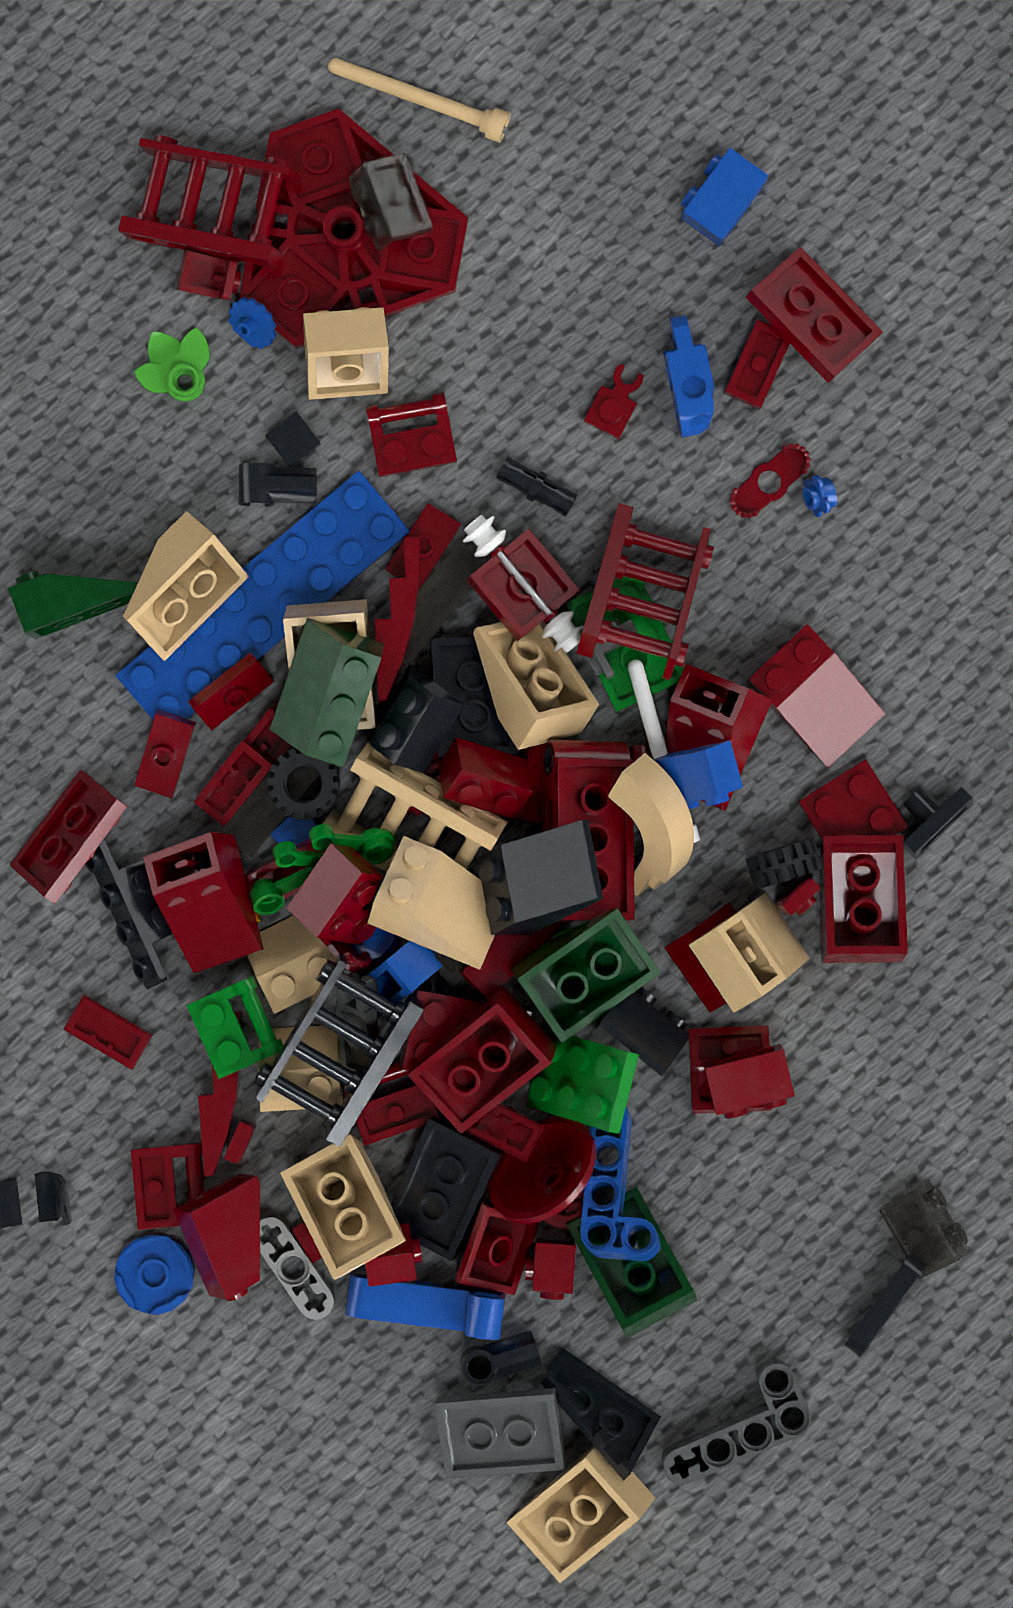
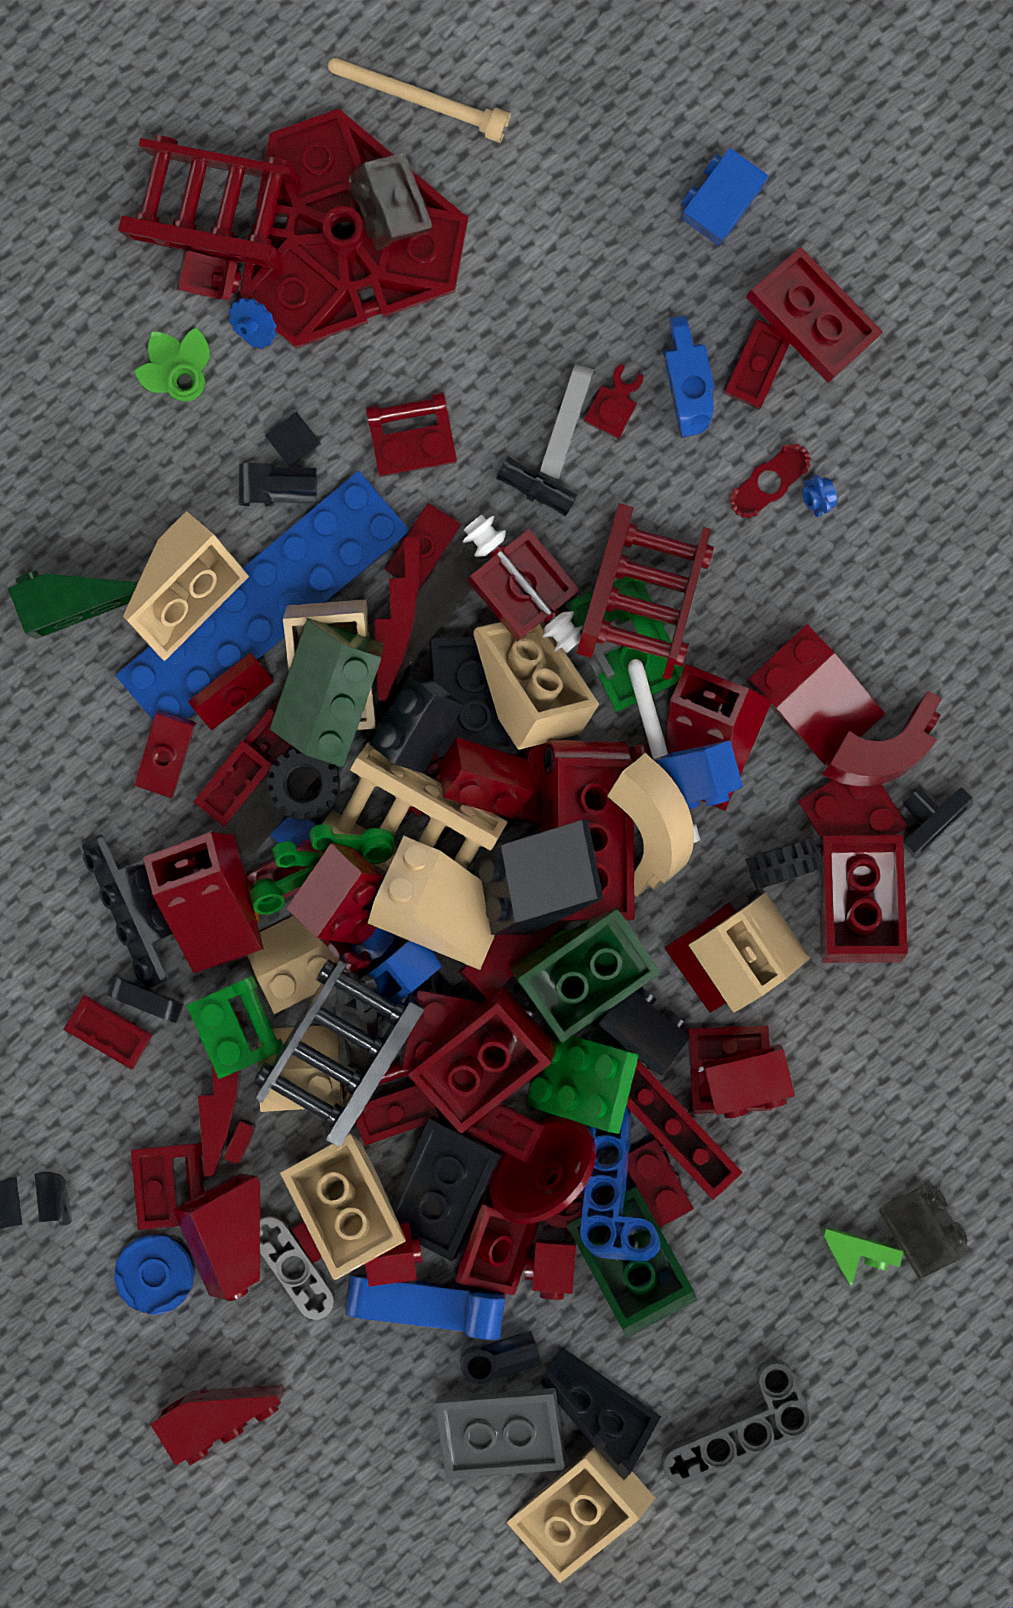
dark red plate [10,770,127,904] -> none
tan slope [303,307,389,400] -> none
dark red plate [776,878,821,916] -> none
black beam [844,1253,928,1357] -> none
none -> black beam [106,976,184,1023]
none -> dark red slope [150,1384,285,1466]
none -> light grey beam [540,363,594,479]
none -> dark red brick [626,1059,743,1200]
none -> dark red plate [628,1138,694,1228]
none -> dark red arch [821,691,942,786]
none -> bright green slope [821,1225,904,1286]

